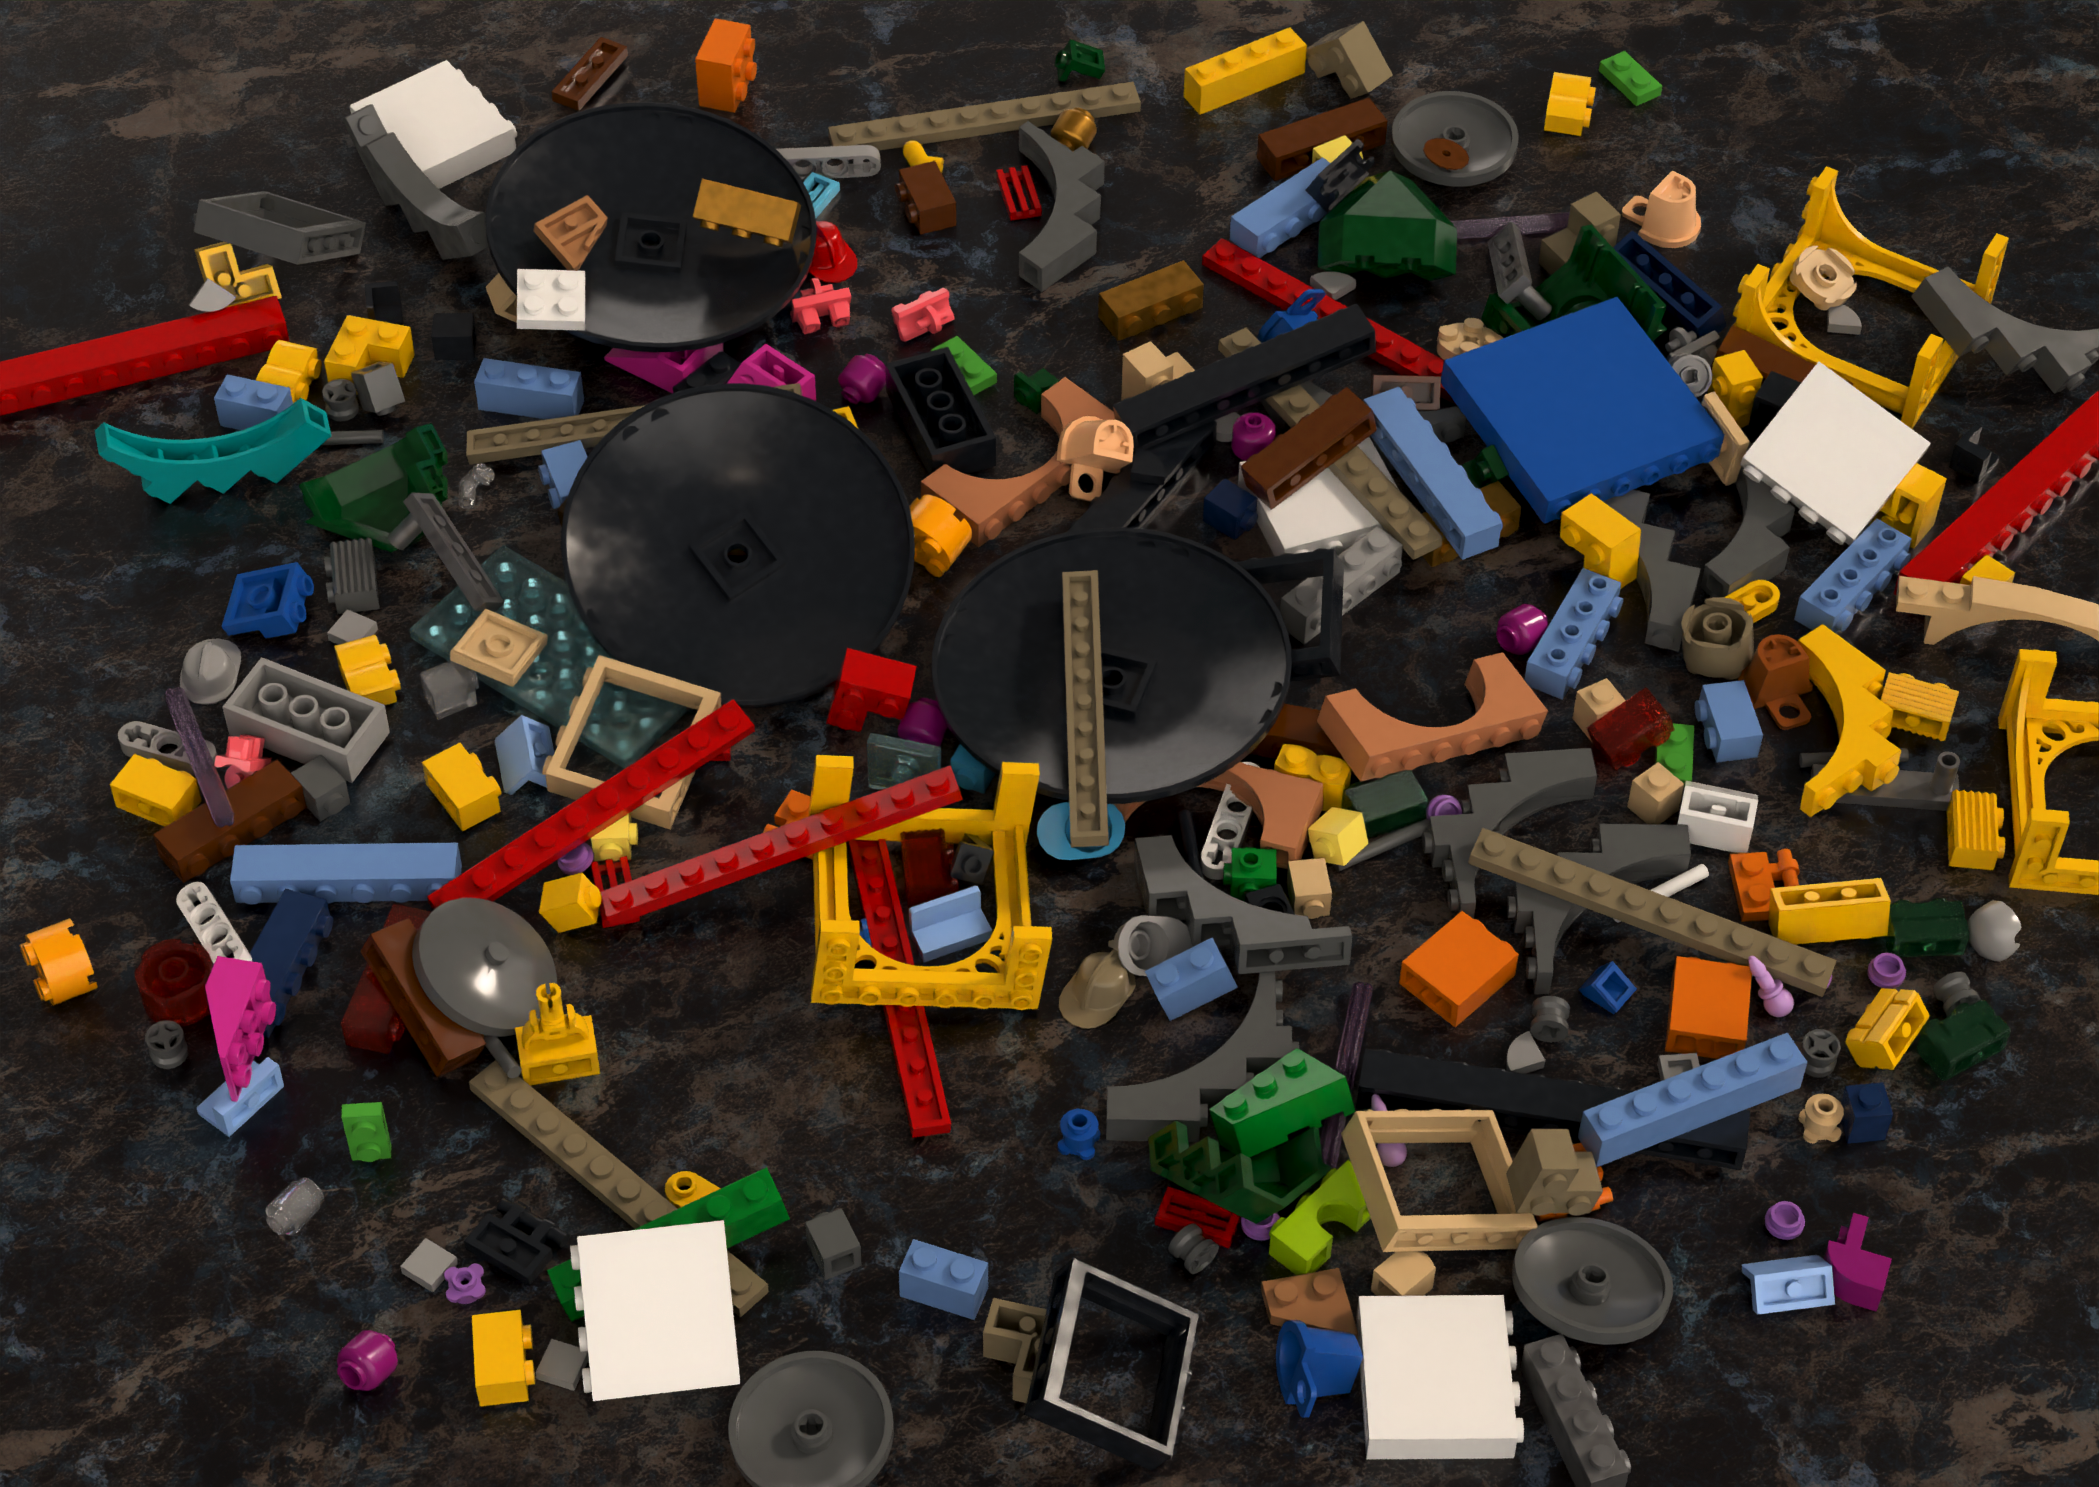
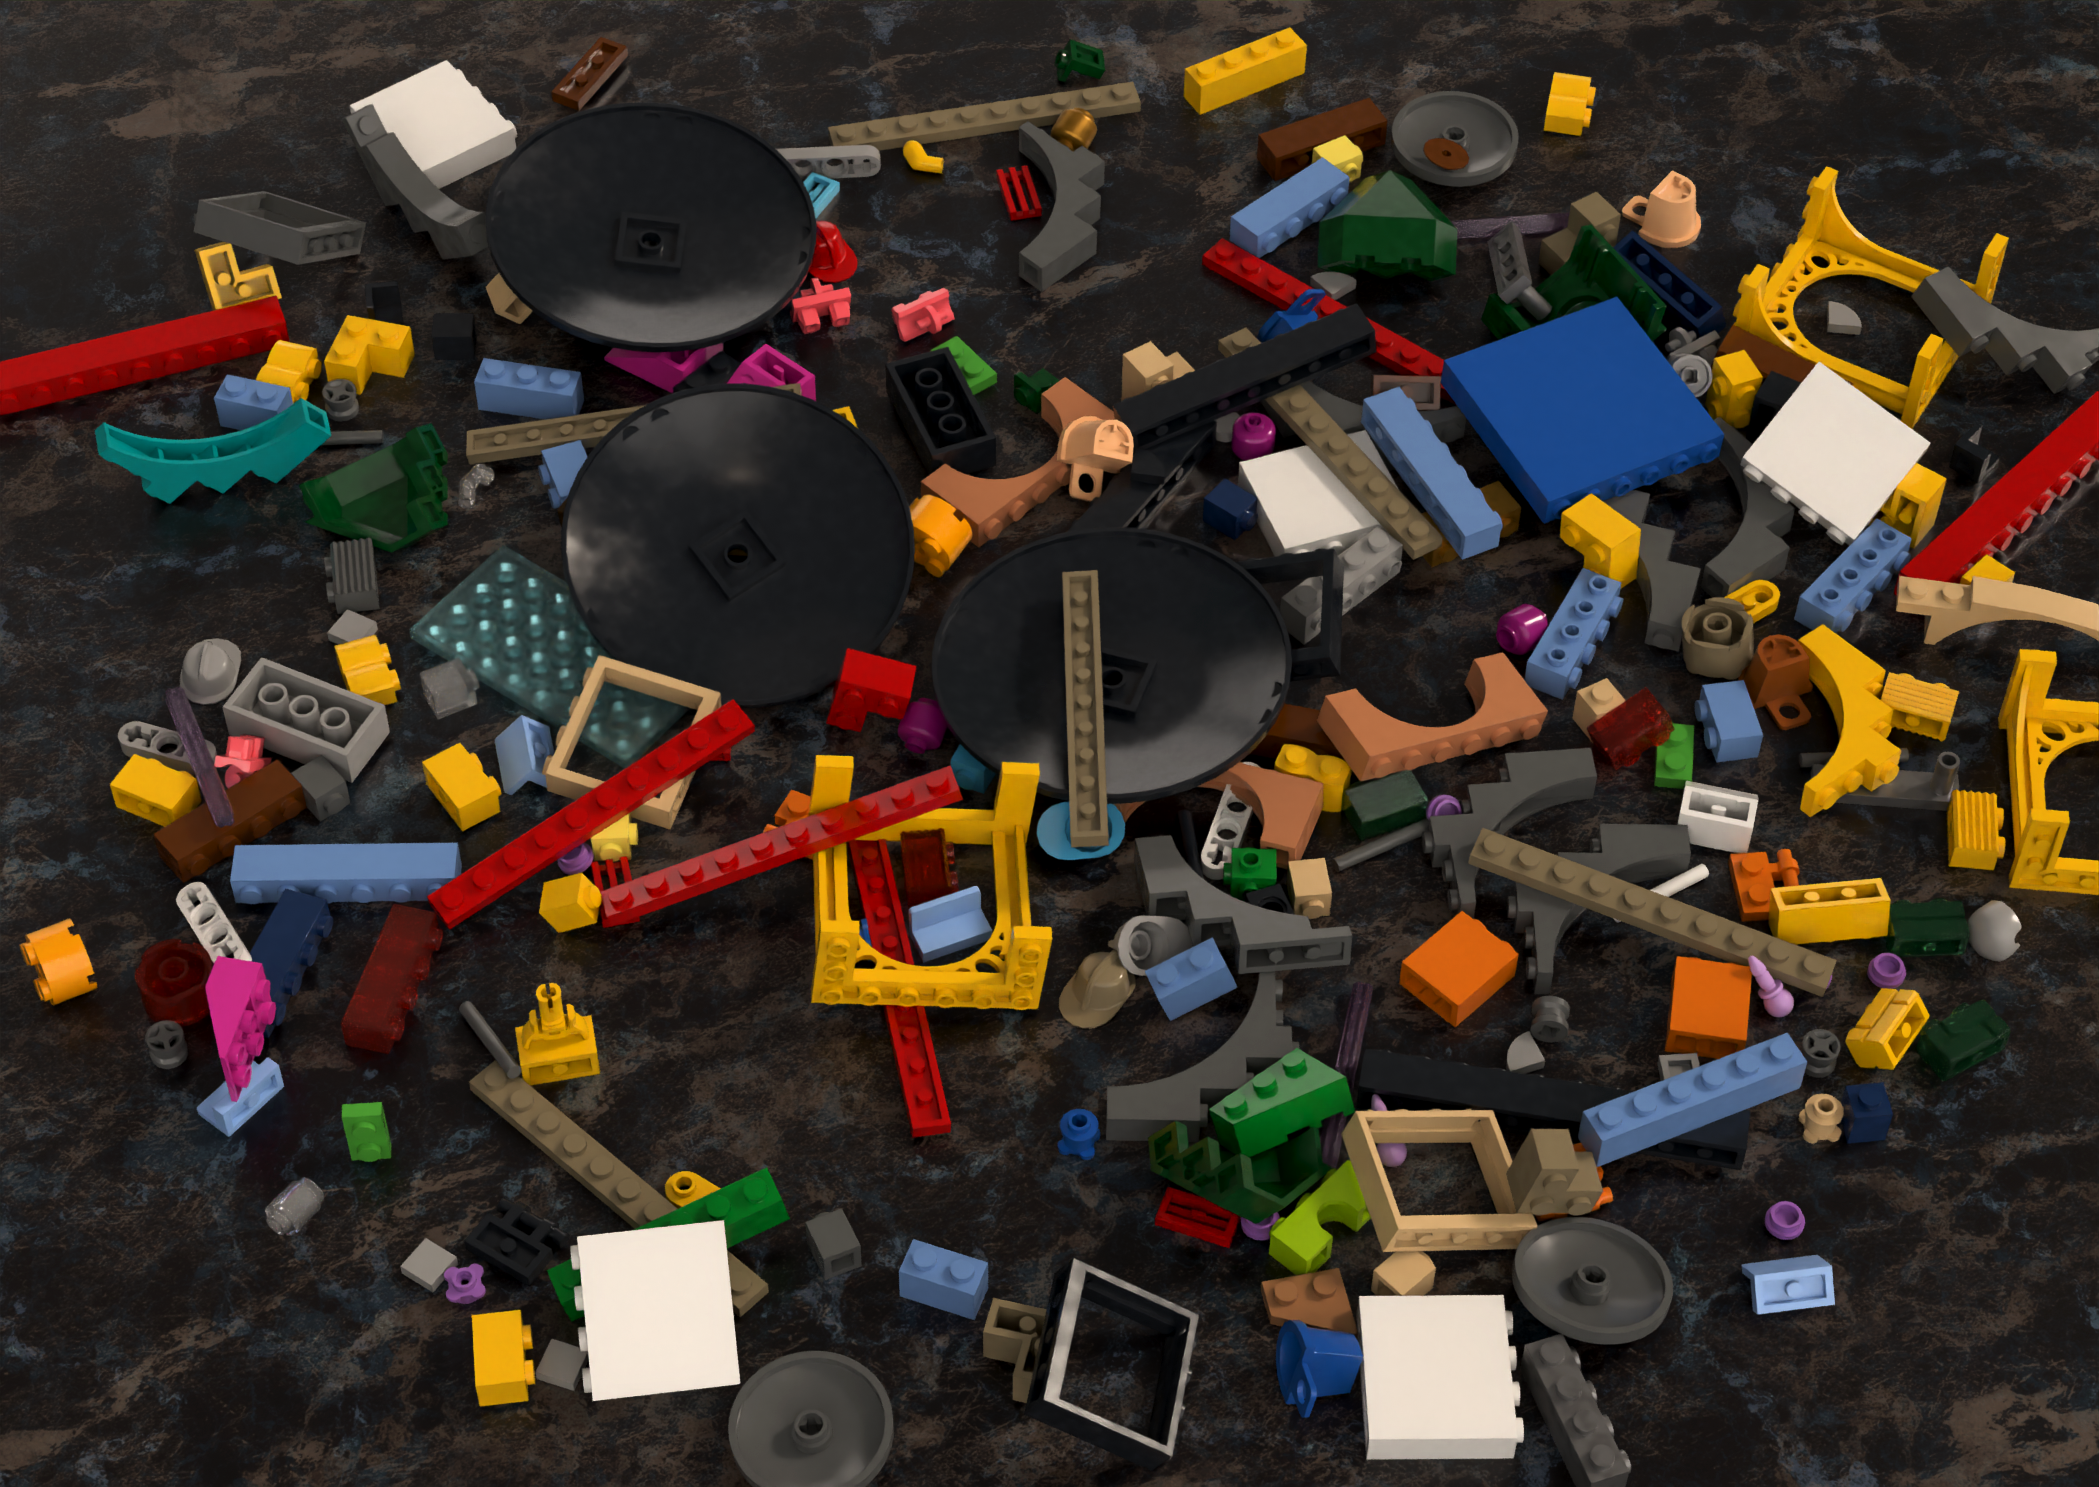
light grey tile [189,278,236,312] -> none
blue plate [222,562,314,639] -> none
magenta head [337,1330,398,1391] -> none
dark grey brick [351,361,405,416] -> none
reddish brown brick [360,918,486,1077] -> none
flat silver piece [388,493,505,611] -> none
dark grey dish [412,898,557,1037] -> none
tan plate [450,608,548,687] -> none
white plate [517,269,585,331] -> none
medium nougat wing [534,195,608,271] -> none
pearl gold brick [693,178,801,247] -> none
orange piece [695,18,757,113] -> none
magenta head [838,354,886,404] -> none
clear light blue plate [867,733,941,790] -> none
reddish brown brick [895,161,956,235] -> none
black bracket [948,833,994,885] -> none
pearl gold brick [1098,260,1204,341] -> none
dark grey wheel [1168,1223,1219,1274] -> none
reddish brown brick [1241,387,1377,510] -> none
dark tan brick [1306,21,1393,99] -> none
black hinge [1306,139,1375,213] -> none
light yellow brick [1307,807,1369,866] -> none
tan plate [1436,318,1503,360] -> none
dark green bracket [1461,445,1509,489] -> none
blue slope [1579,961,1637,1014] -> none
bright green plate [1599,51,1662,106] -> none
tan brick [1627,762,1684,824] -> none
tan plate [1701,391,1750,486] -> none
tan plate [1790,246,1857,310] -> none
magenta brick [1823,1213,1892,1312] -> none
dark grey wheel [1932,972,1981,1019] -> none

